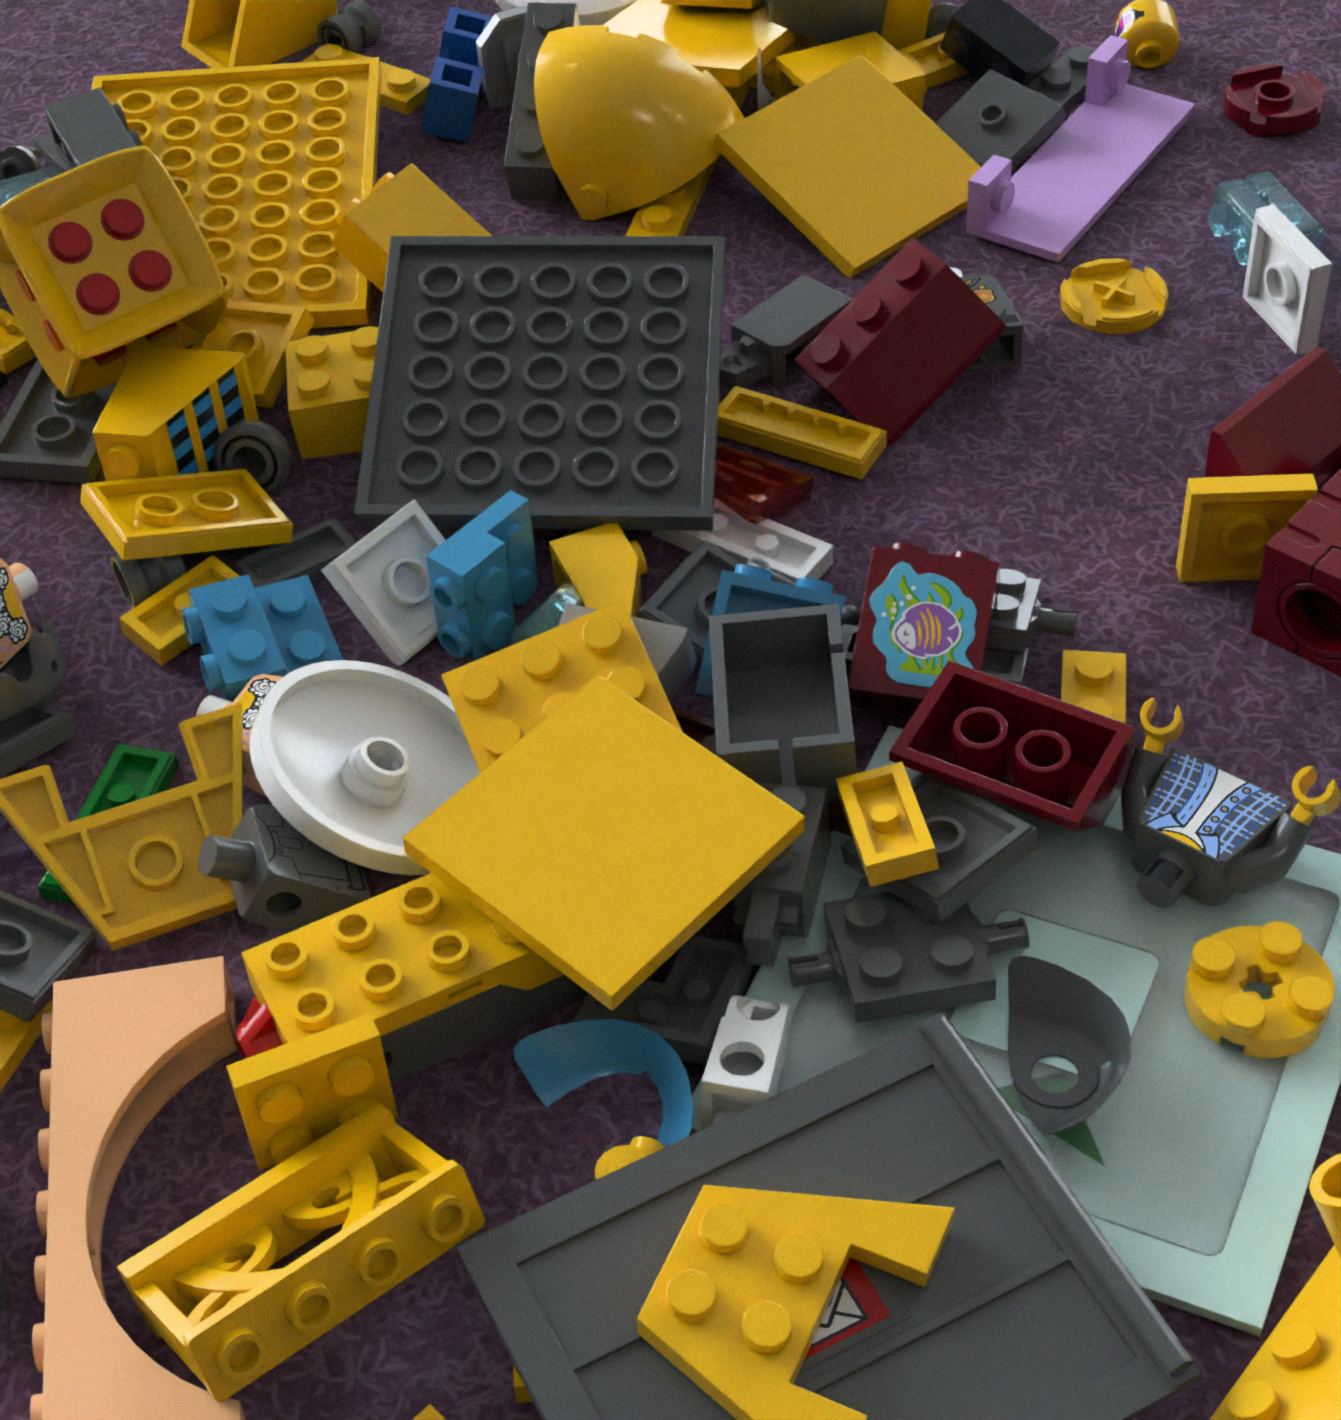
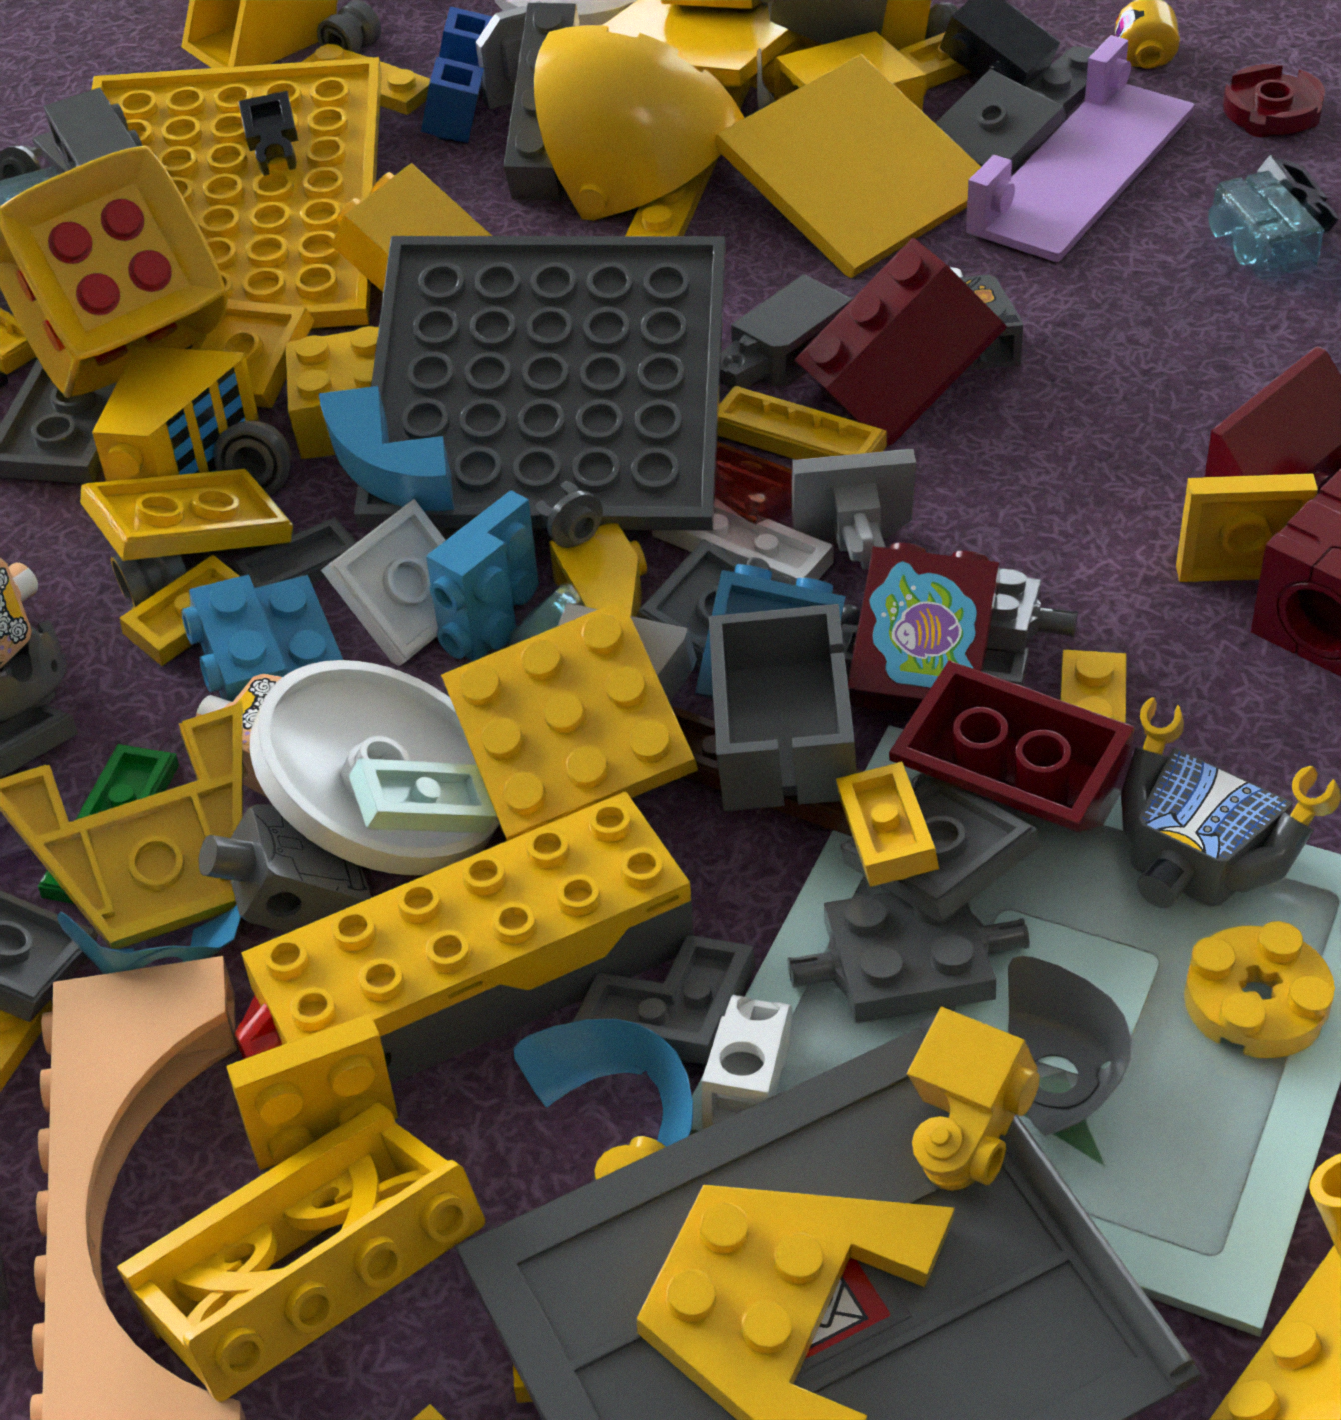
yellow tile [403,675,805,1011] -> none
dark grey hinge [733,781,831,967] -> none
yellow tile [1060,258,1169,334] -> none
white tile [1243,204,1332,355] -> none
none -> dark azure piece [57,905,241,974]
none -> black plate [239,91,299,176]
none -> dark azure brick [319,386,454,511]
none -> light aqua plate [349,758,497,833]
none -> dark grey plate [536,481,603,548]
none -> light grey piece [792,449,916,569]
none -> yellow brick [907,1006,1040,1191]
none -> black plate [1257,155,1339,233]

